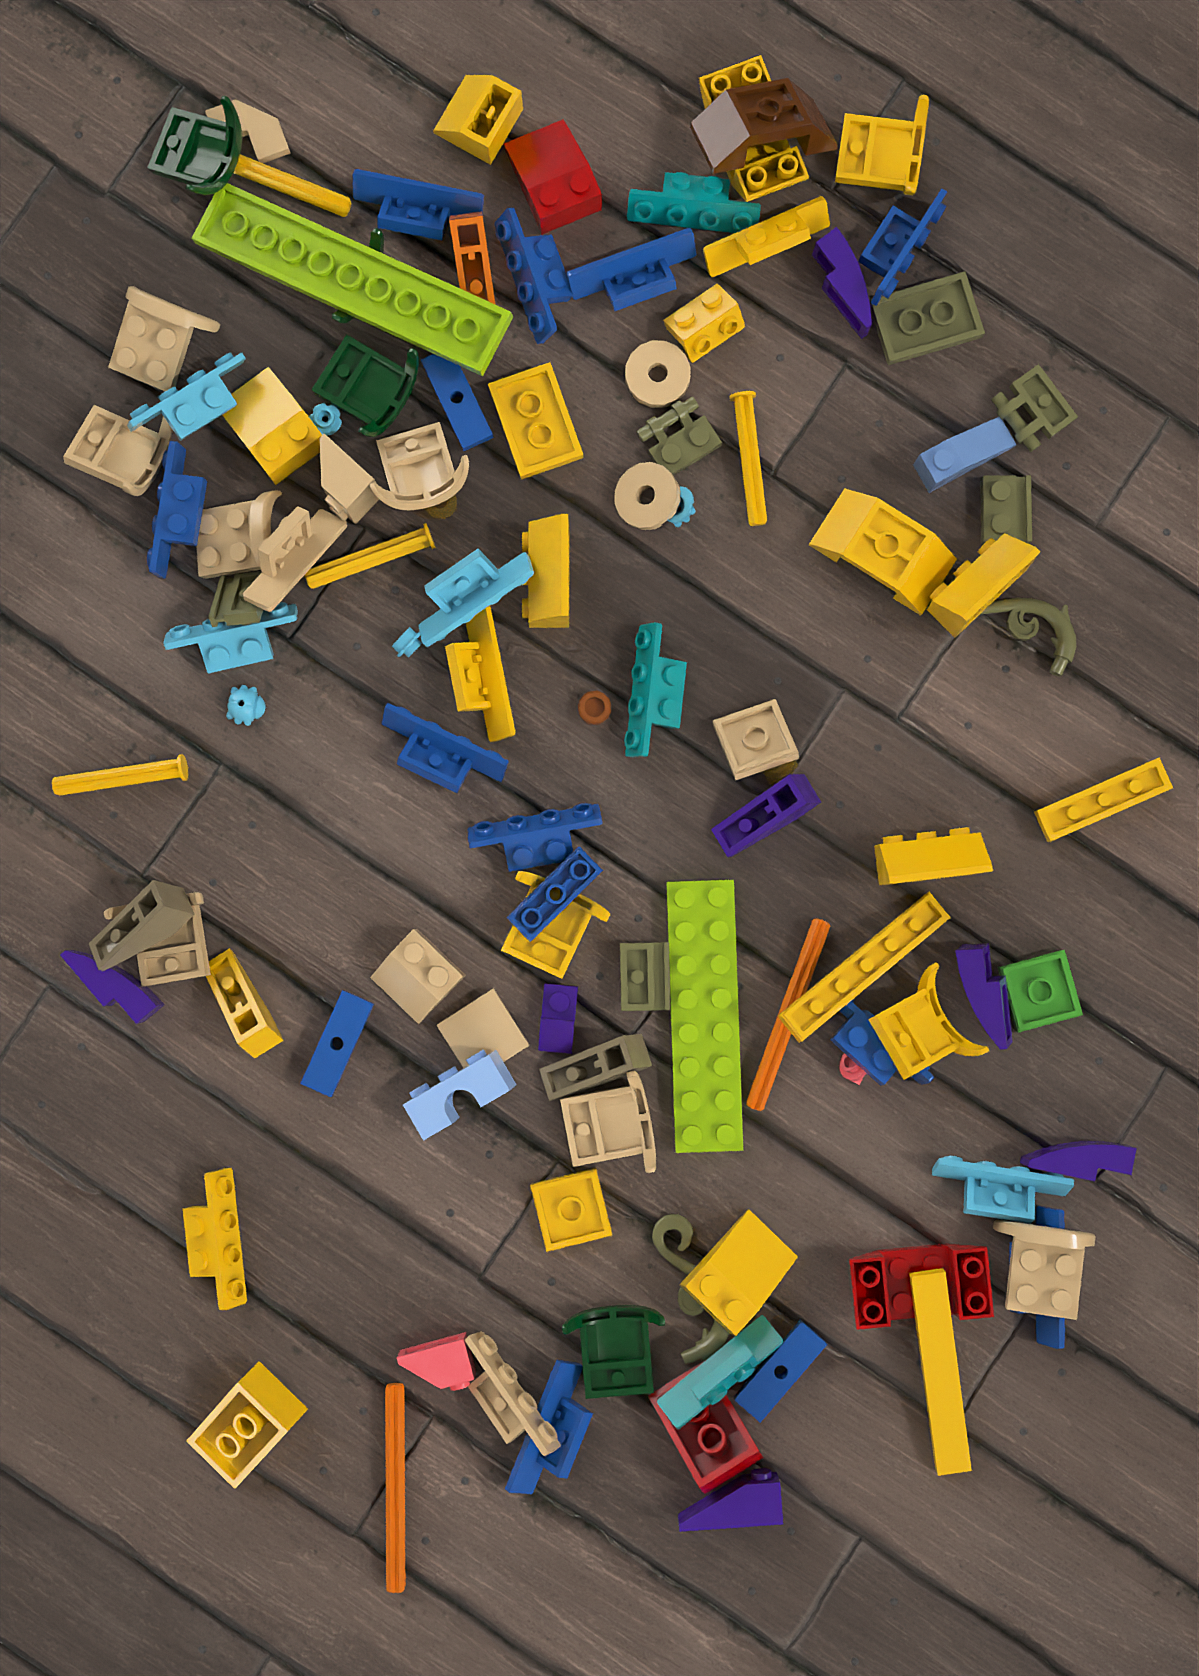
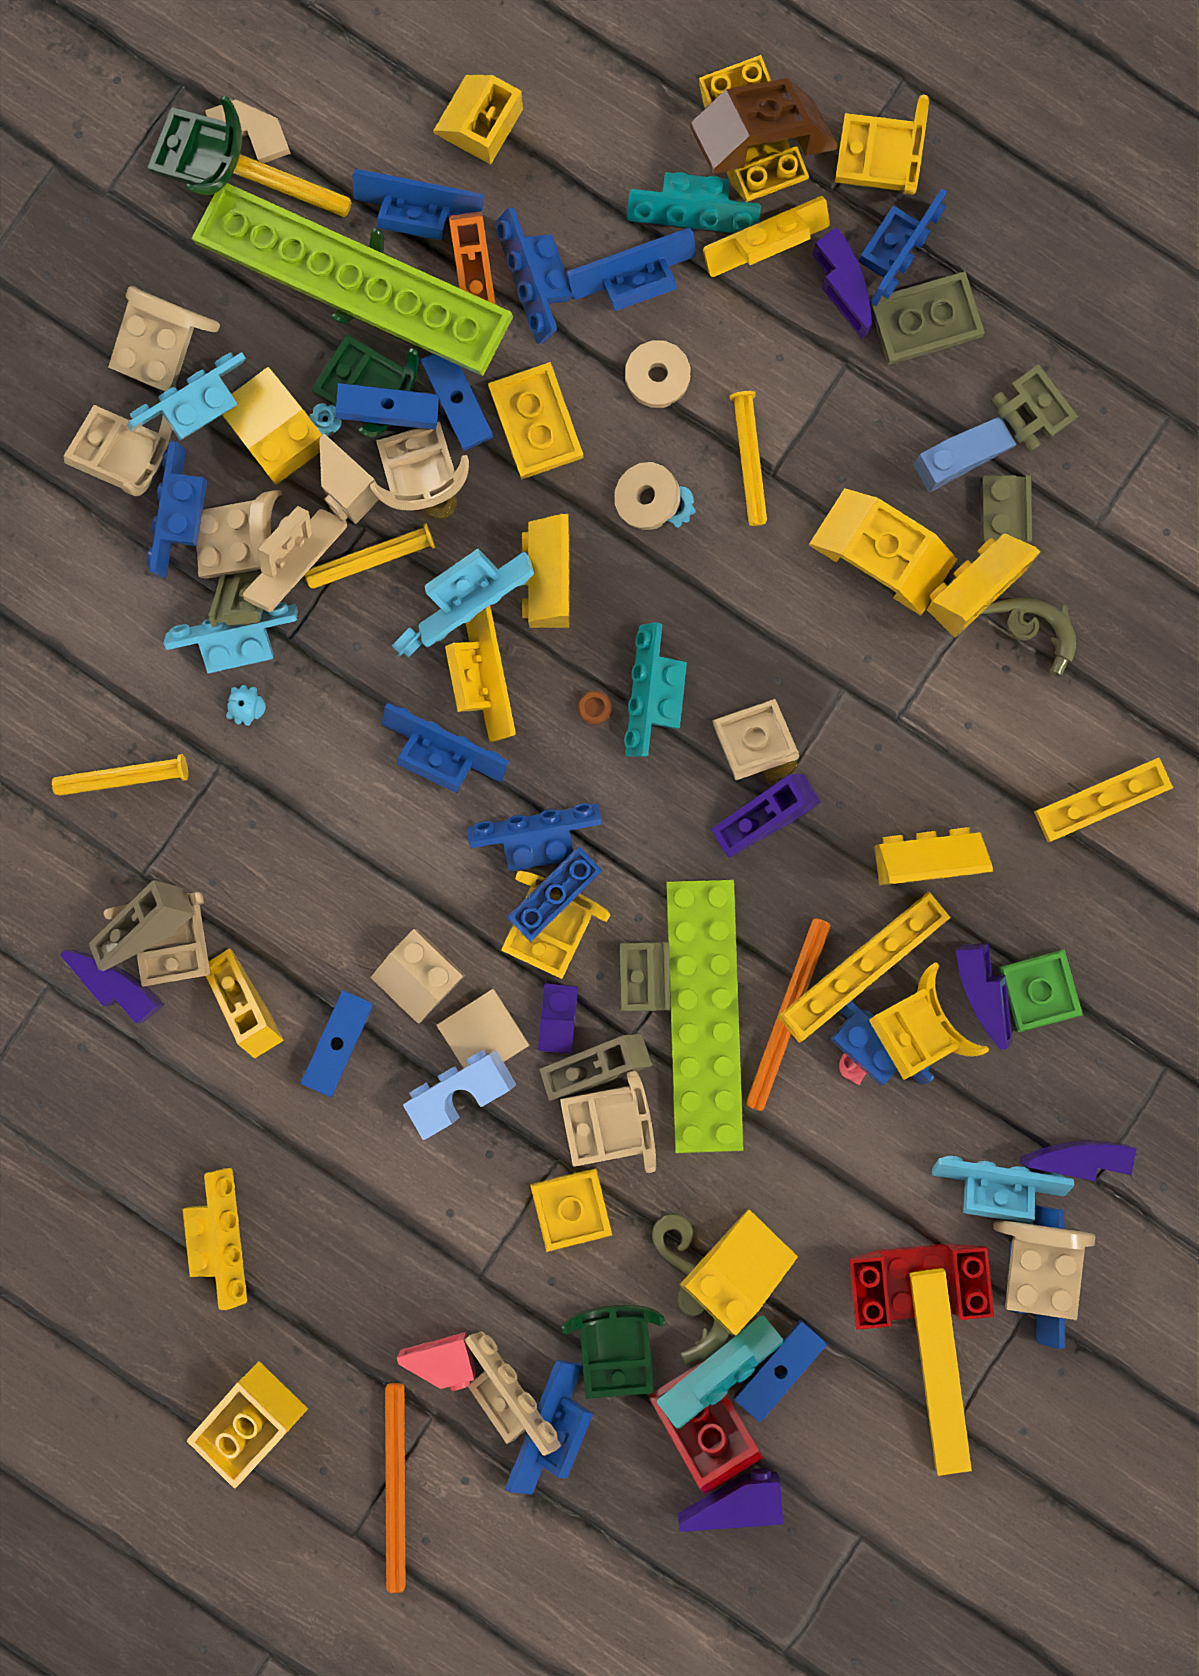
red slope [503,119,602,235] -> none
olive plate [636,396,722,475] -> none
yellow bracket [663,284,745,363] -> none
none -> blue tile [335,383,439,430]

